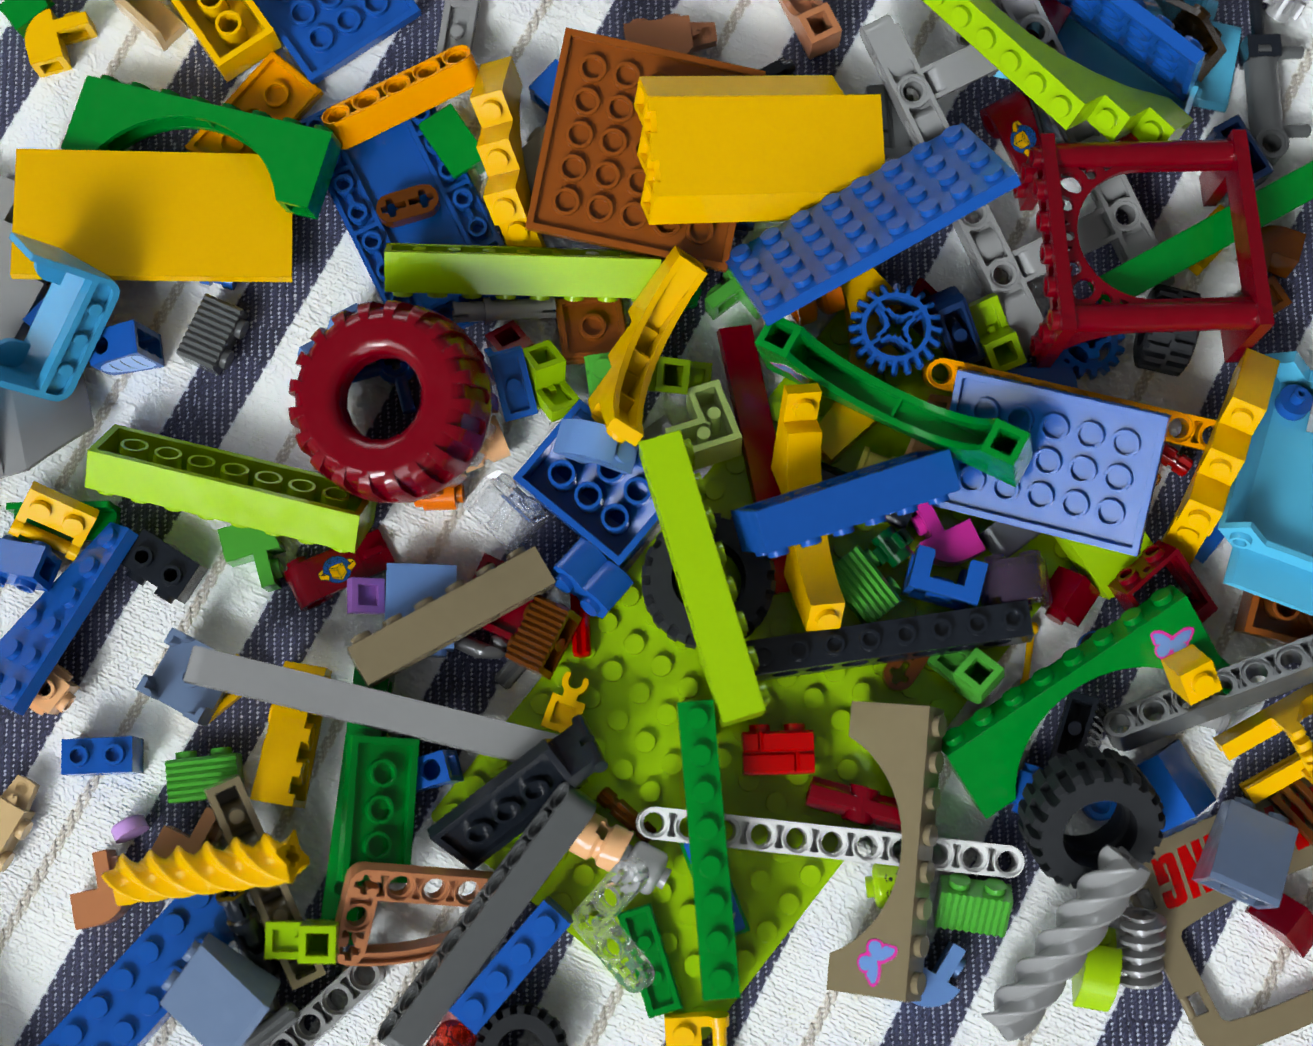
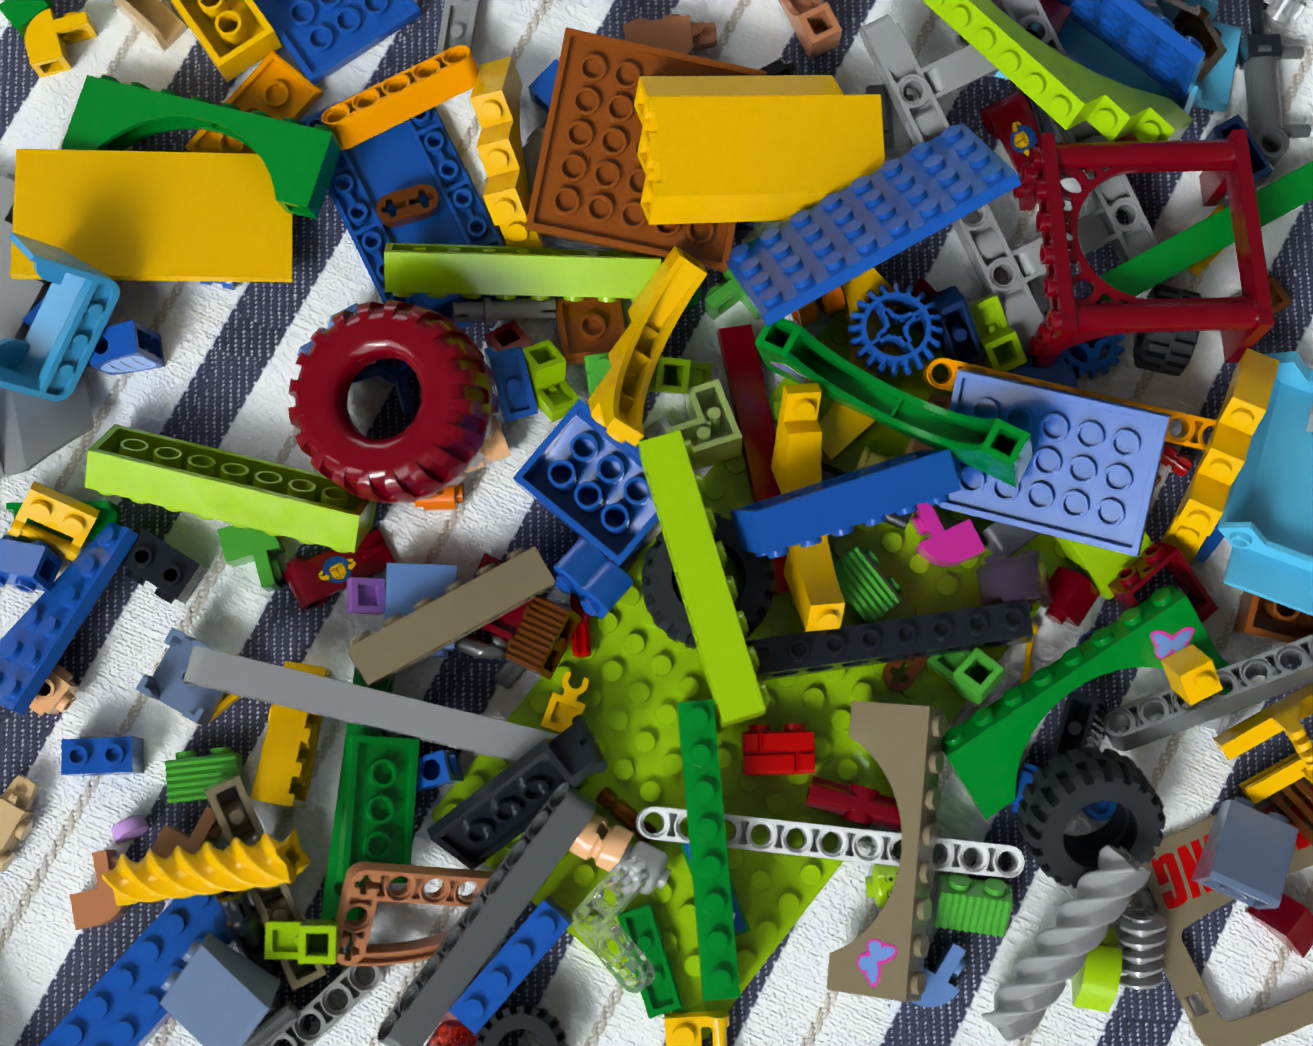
dark grey brick [176,293,249,376] -> none
green panel [418,103,486,179] -> none
clear brick [462,470,549,552] -> none
medium blue brick [553,419,639,474] -> none
dark green gear [871,525,914,568] -> none
blue panel [900,544,988,610] -> none
blue slope [1136,739,1217,833] -> none
reddish brown brick [1235,225,1306,292] -> none
blue tile [1275,384,1313,421] -> none

